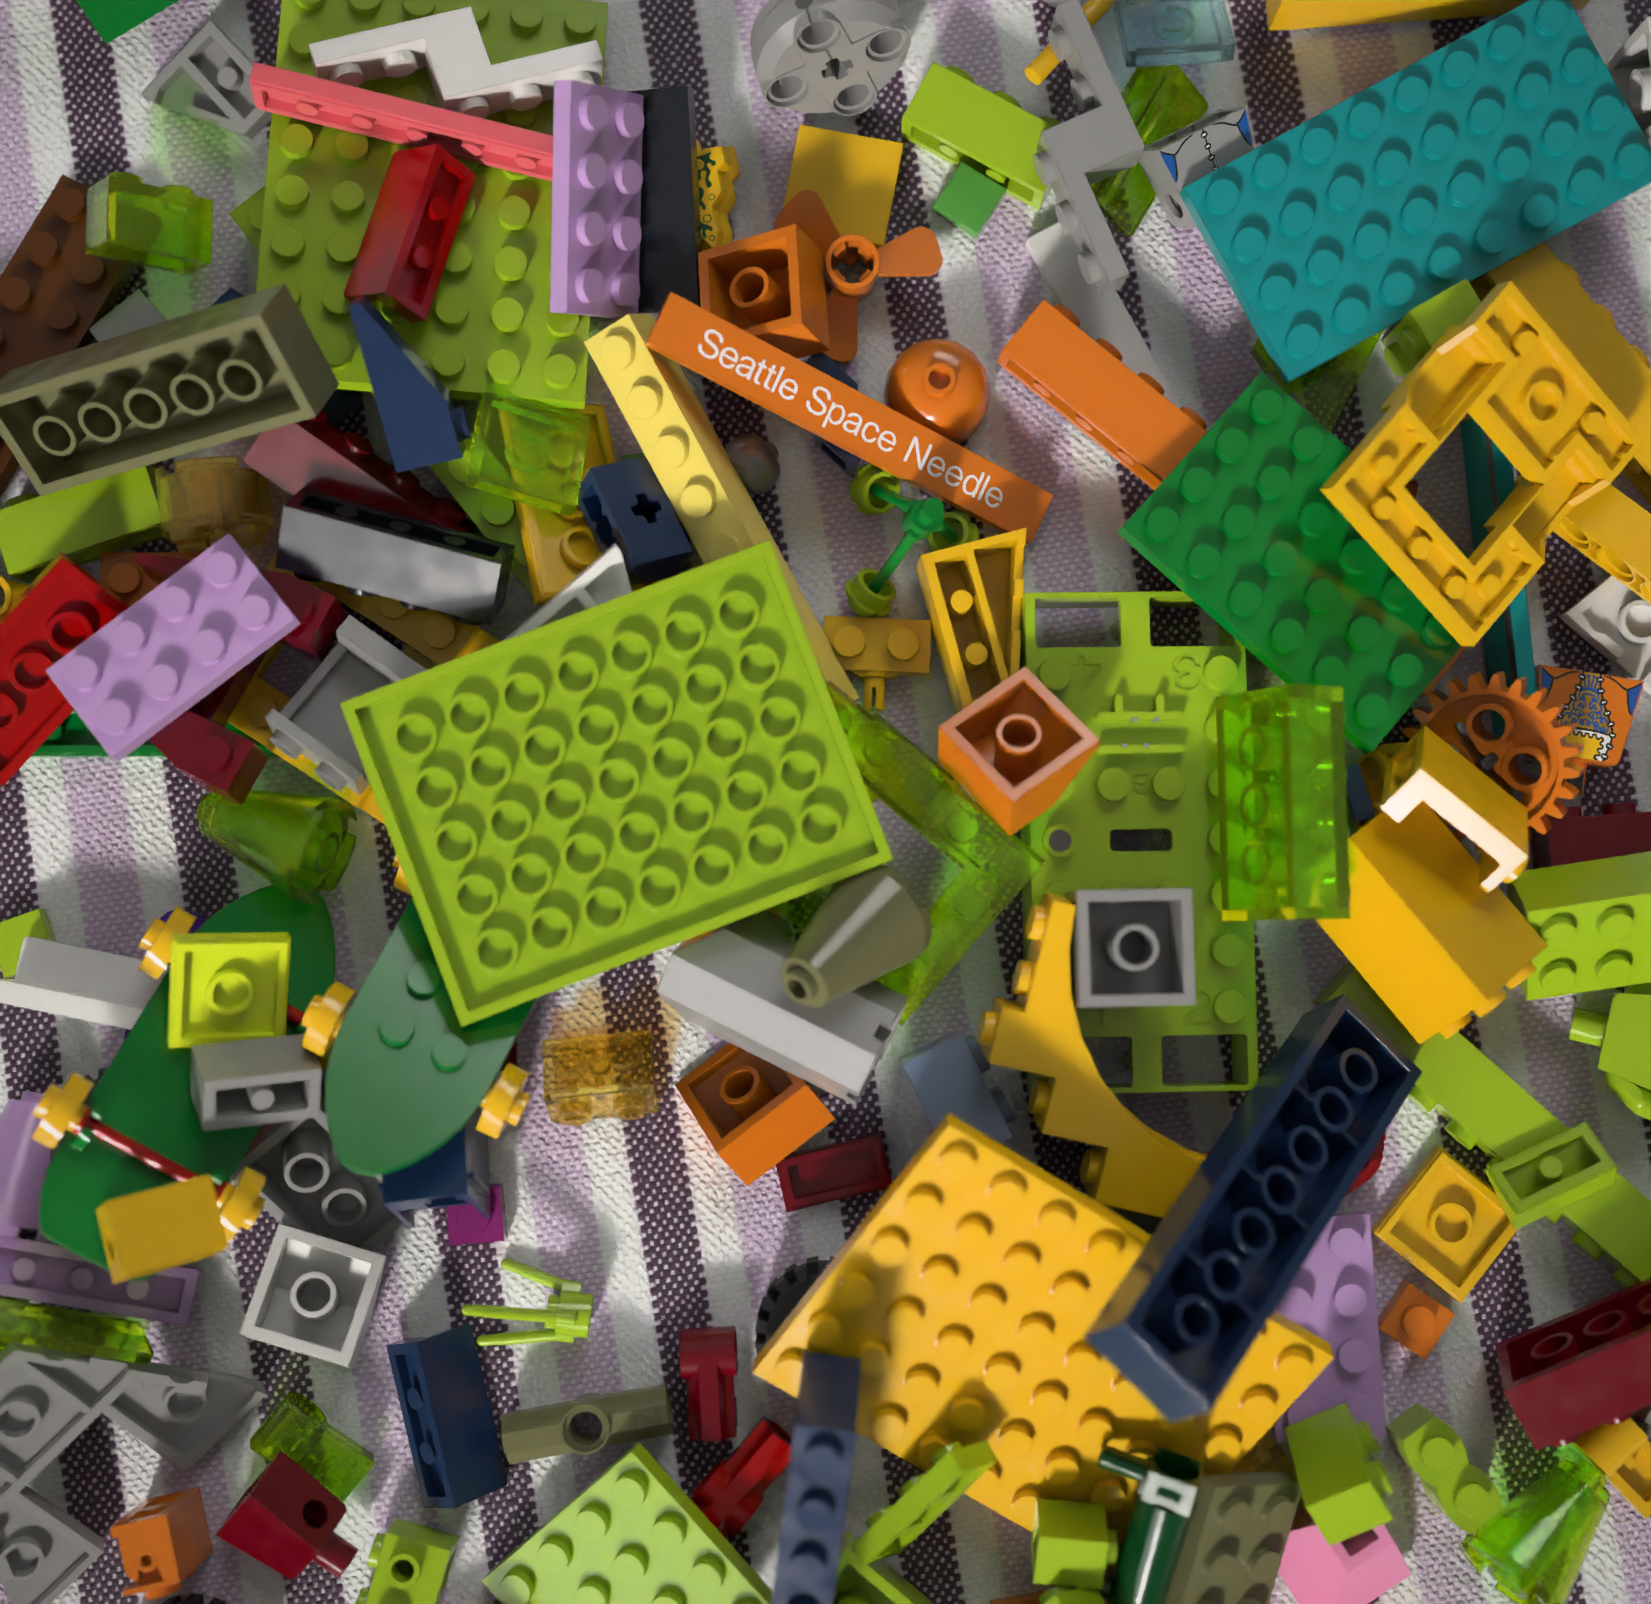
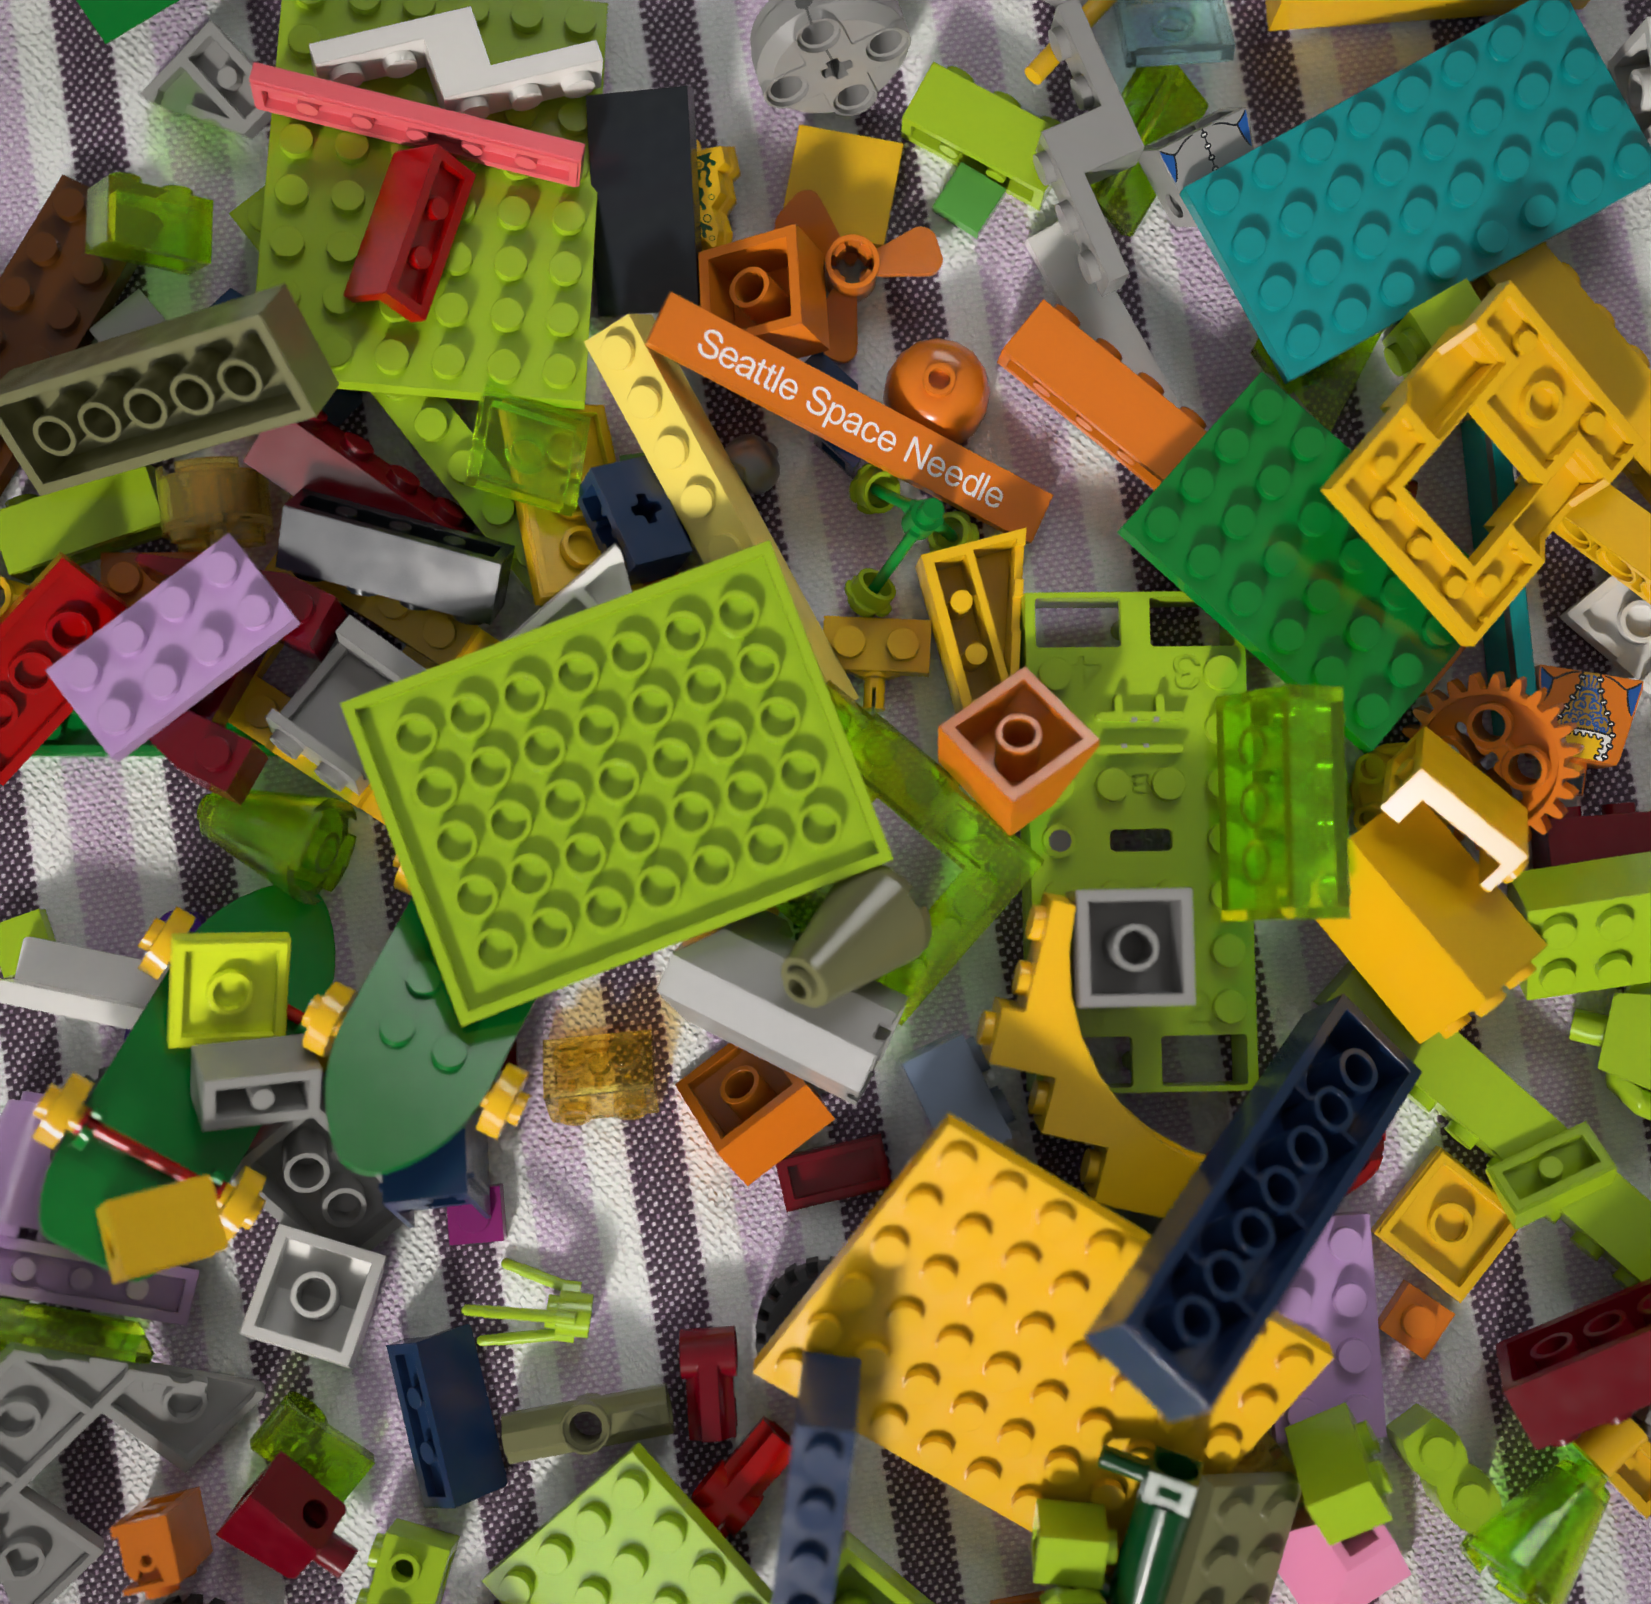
dark blue slope [348,296,472,473] -> none
lavender plate [550,79,644,319] -> none
lime plate [852,1440,998,1566] -> none
dark blue tile [1338,763,1376,822] -> none

